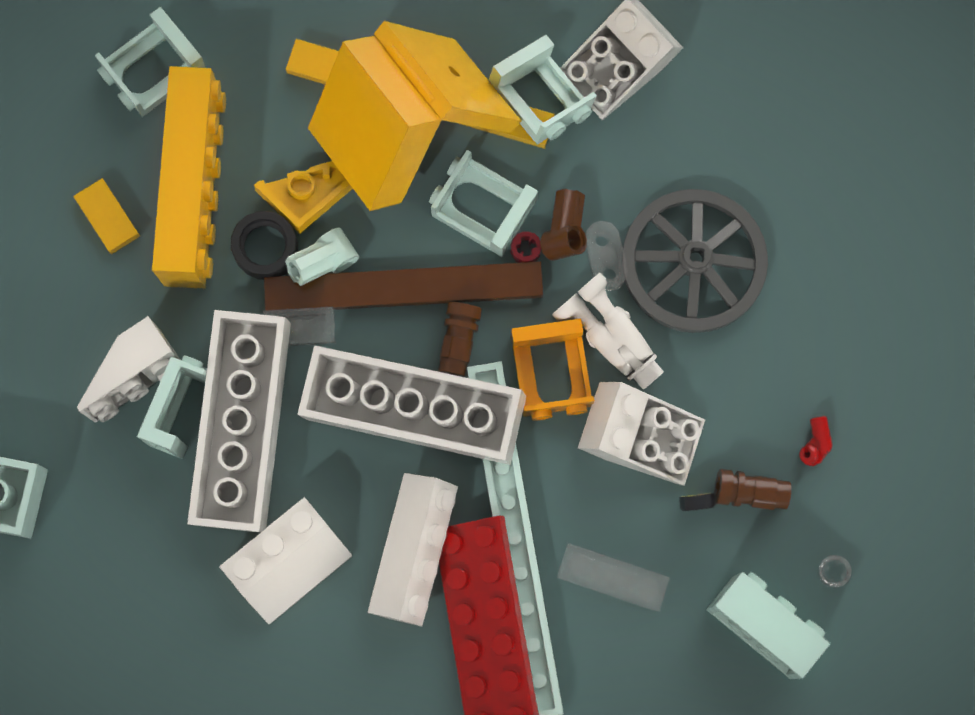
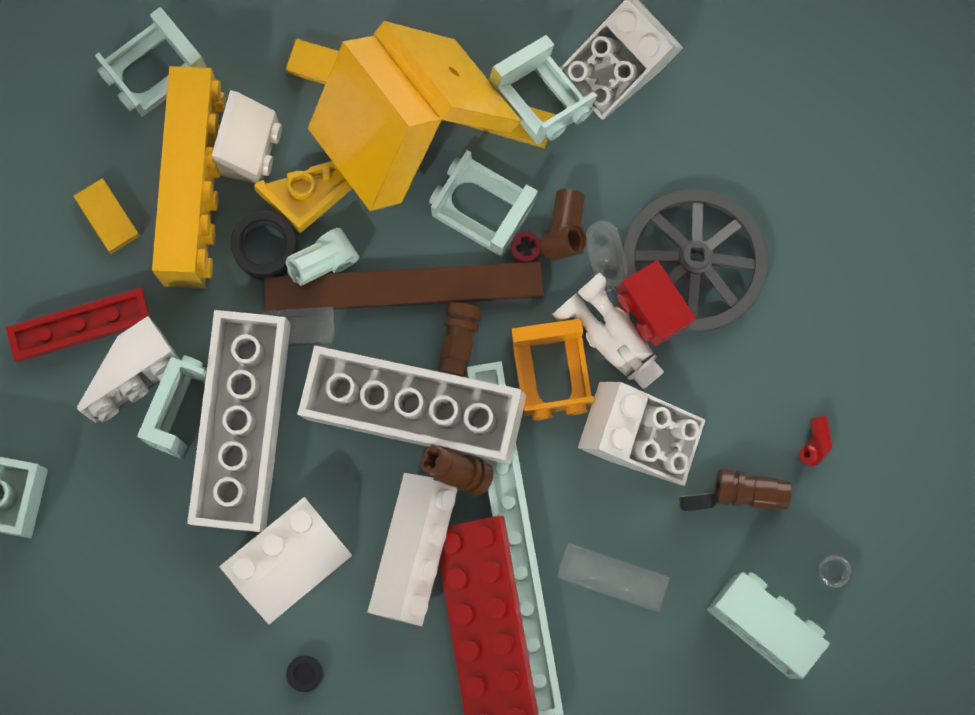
none -> red plate [6,288,152,363]
none -> white slope [212,90,282,184]
none -> black tile [286,656,324,692]
none -> reddish brown axle [421,445,494,495]
none -> red brick [617,260,696,348]

